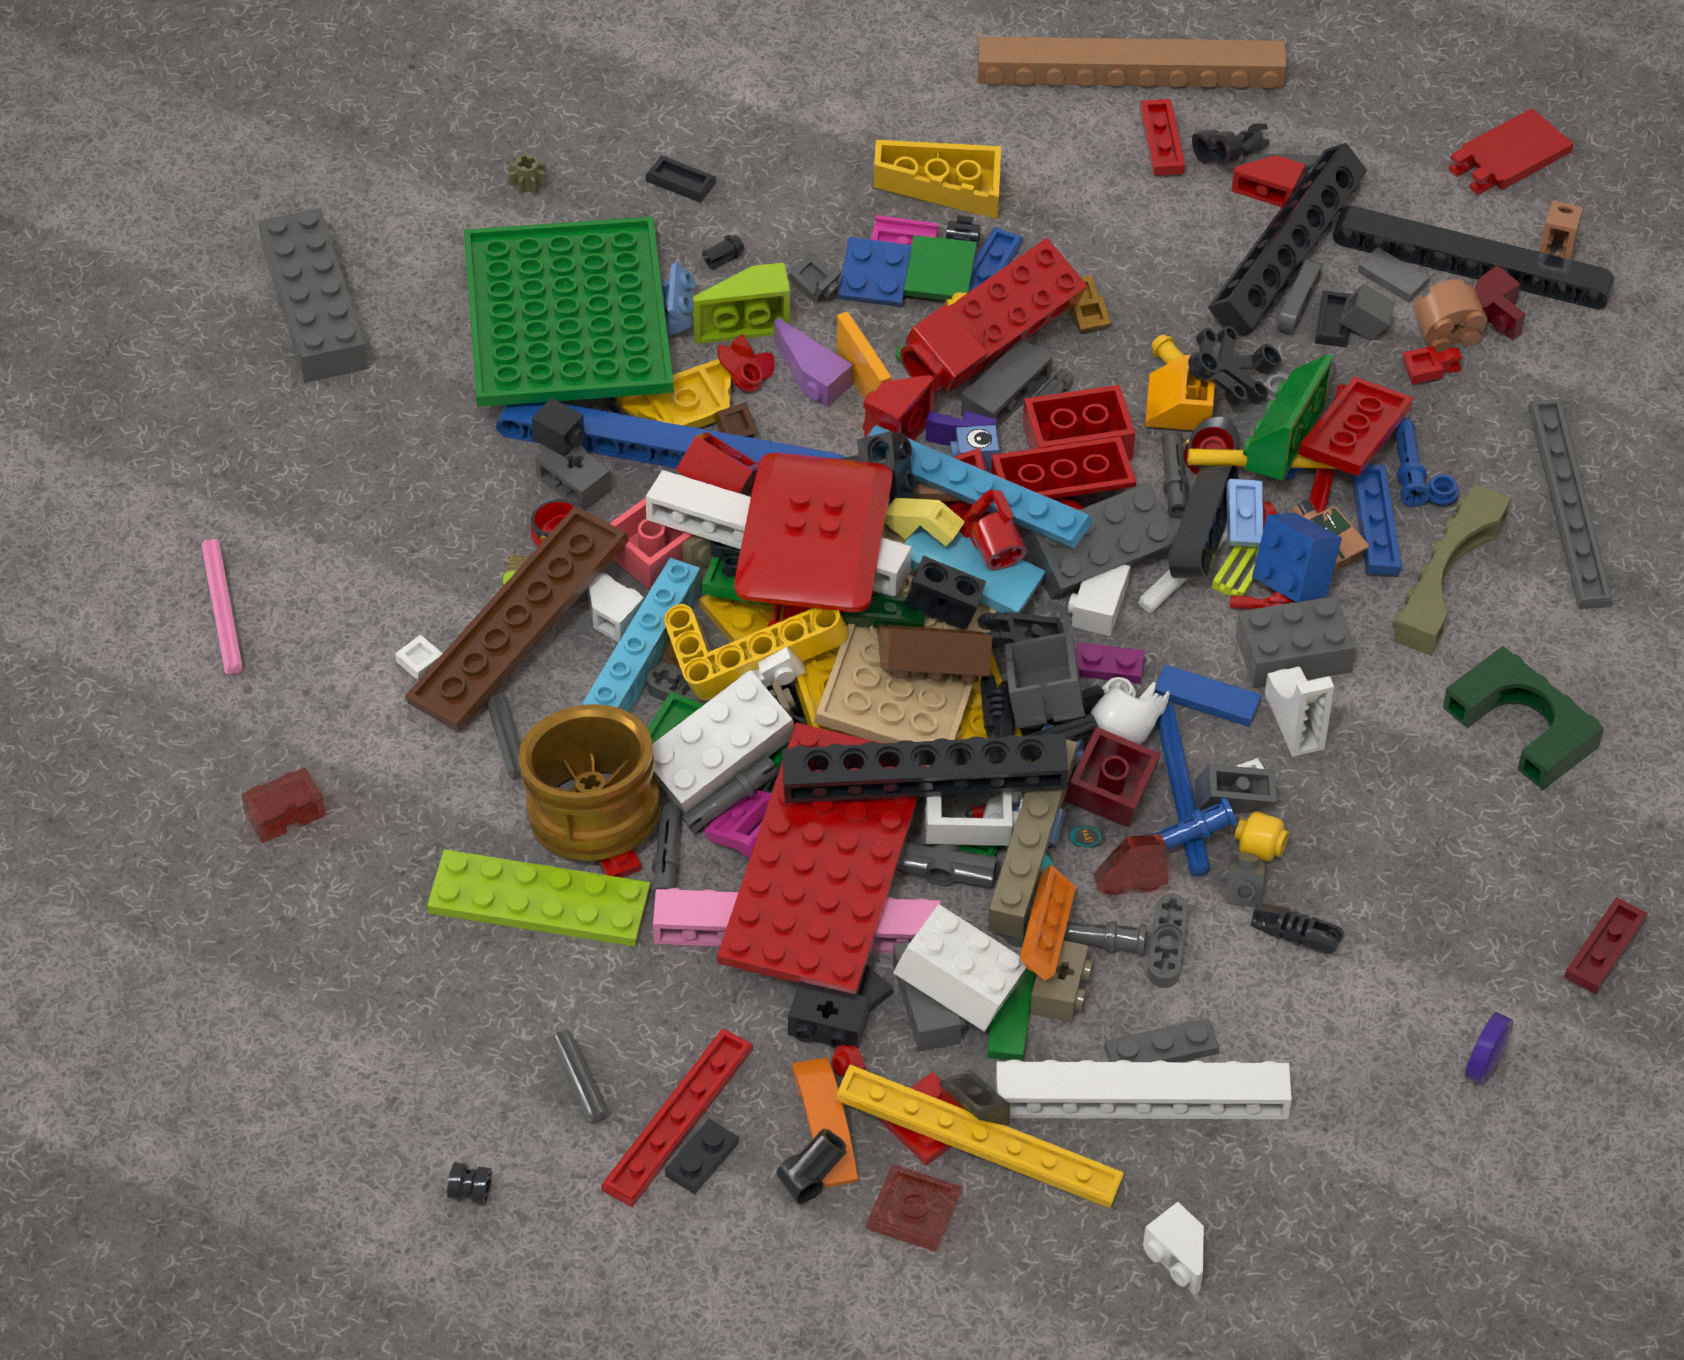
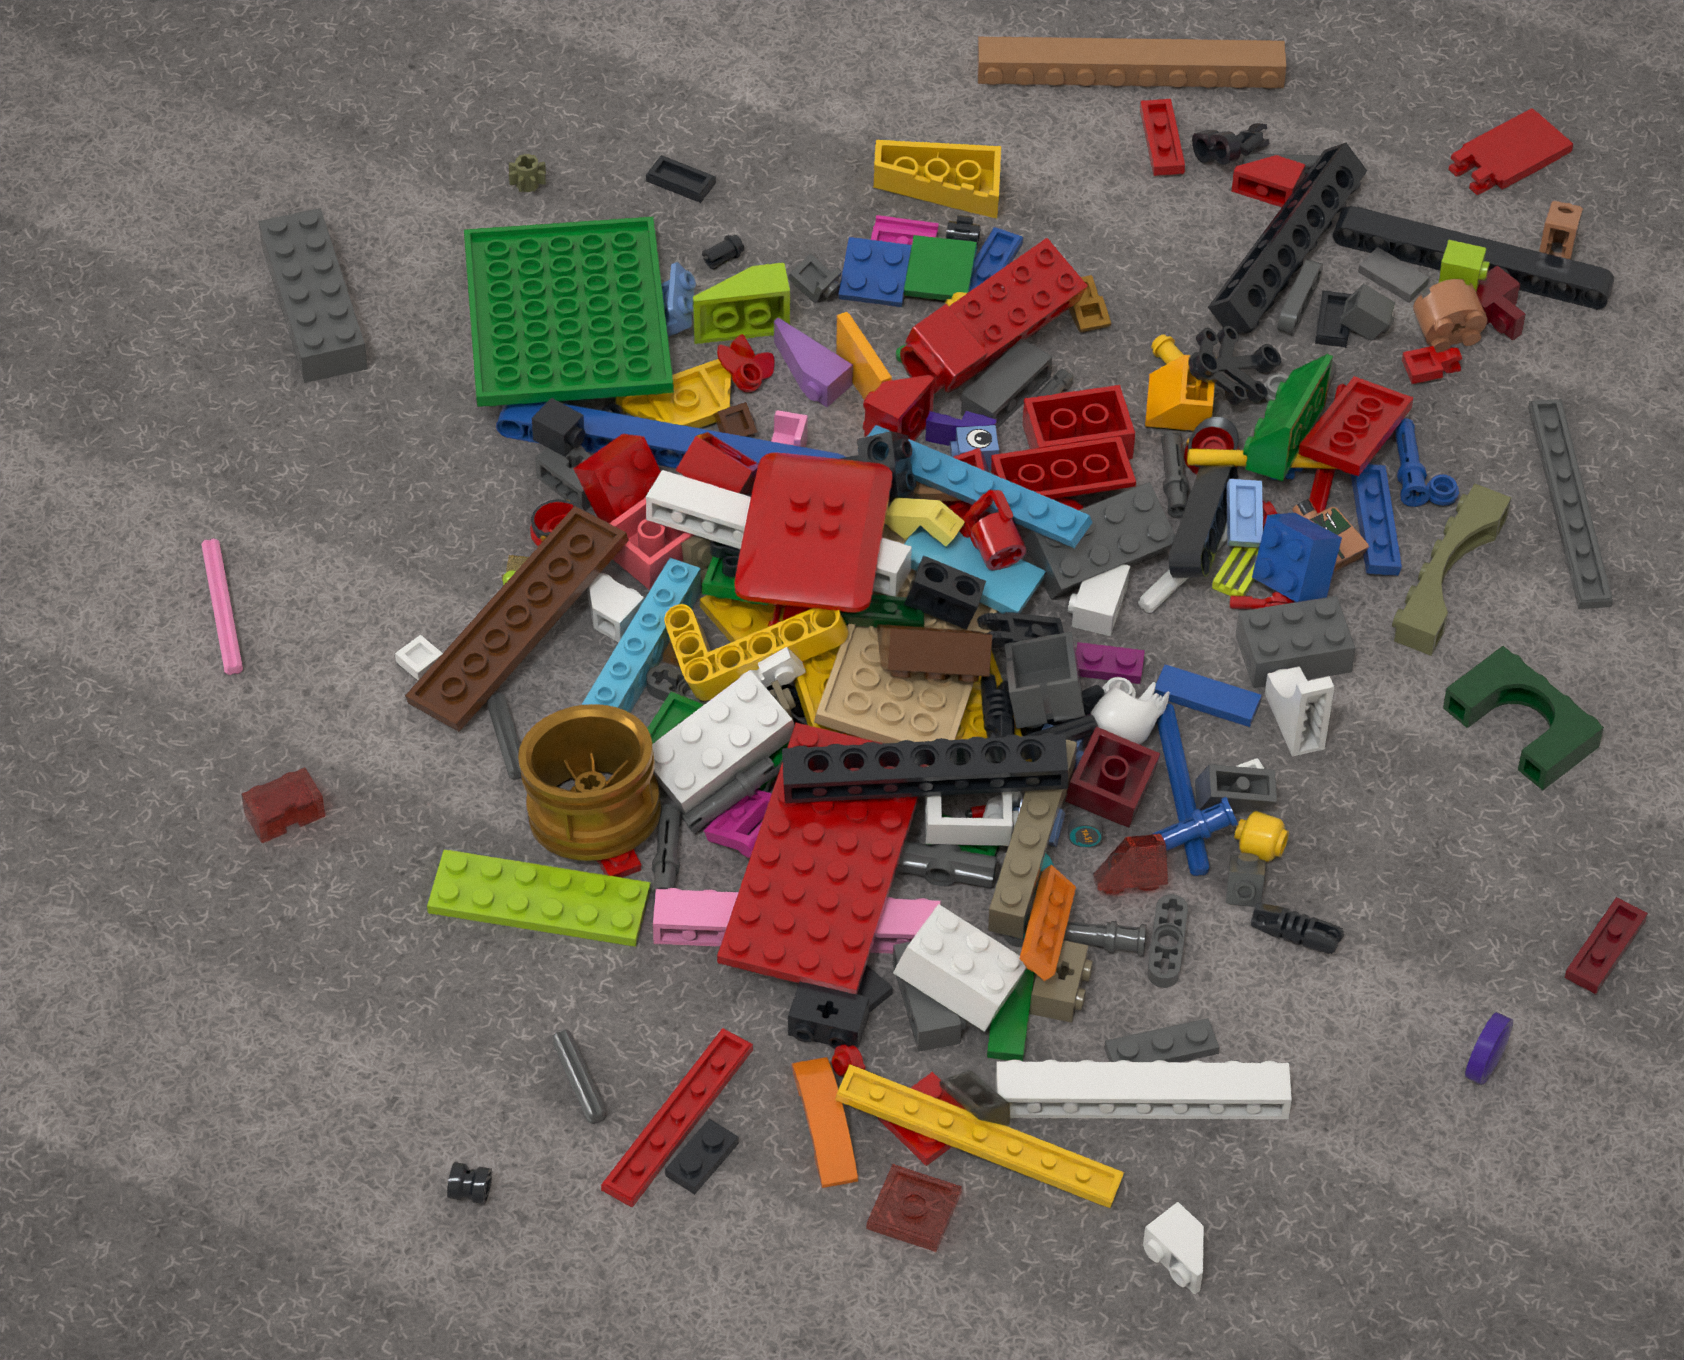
black piece [776,1129,847,1204] -> none
none -> red brick [573,434,661,523]
none -> bright pink panel [771,410,808,447]
none -> lime slope [1439,240,1490,291]

